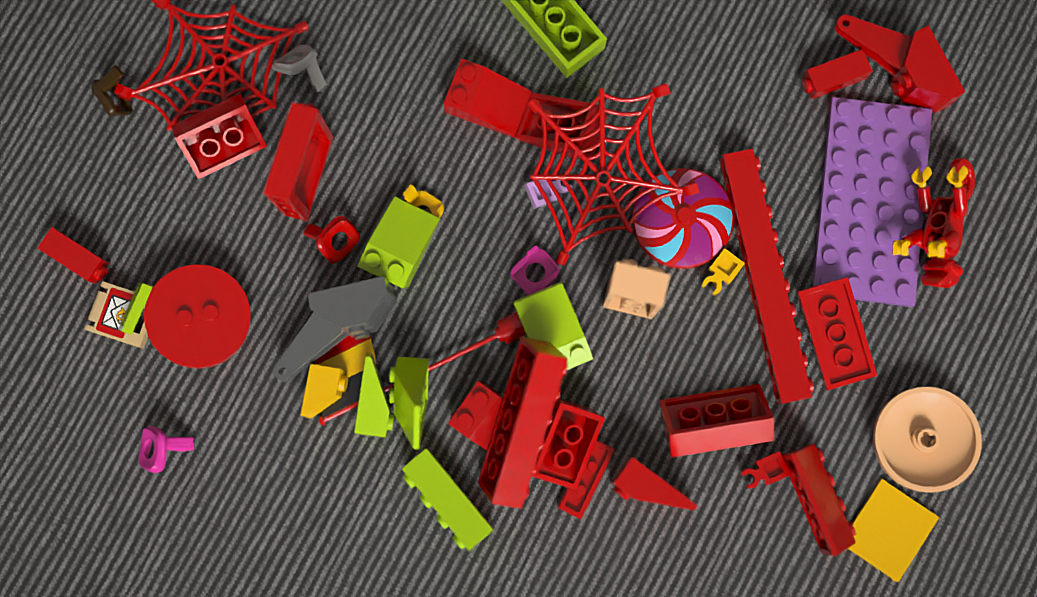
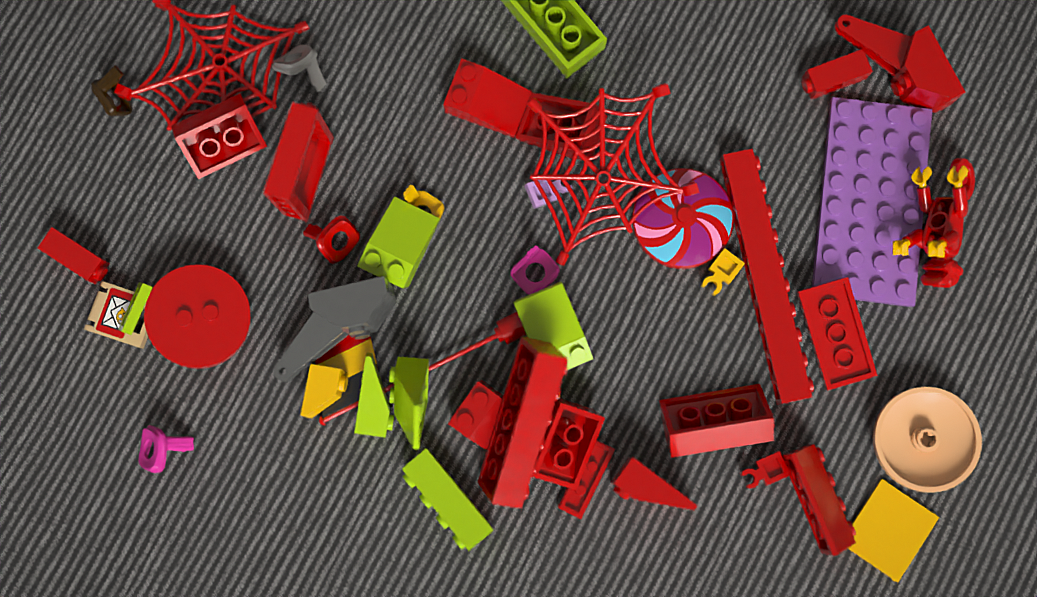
light nougat brick [603,260,670,319] -> none

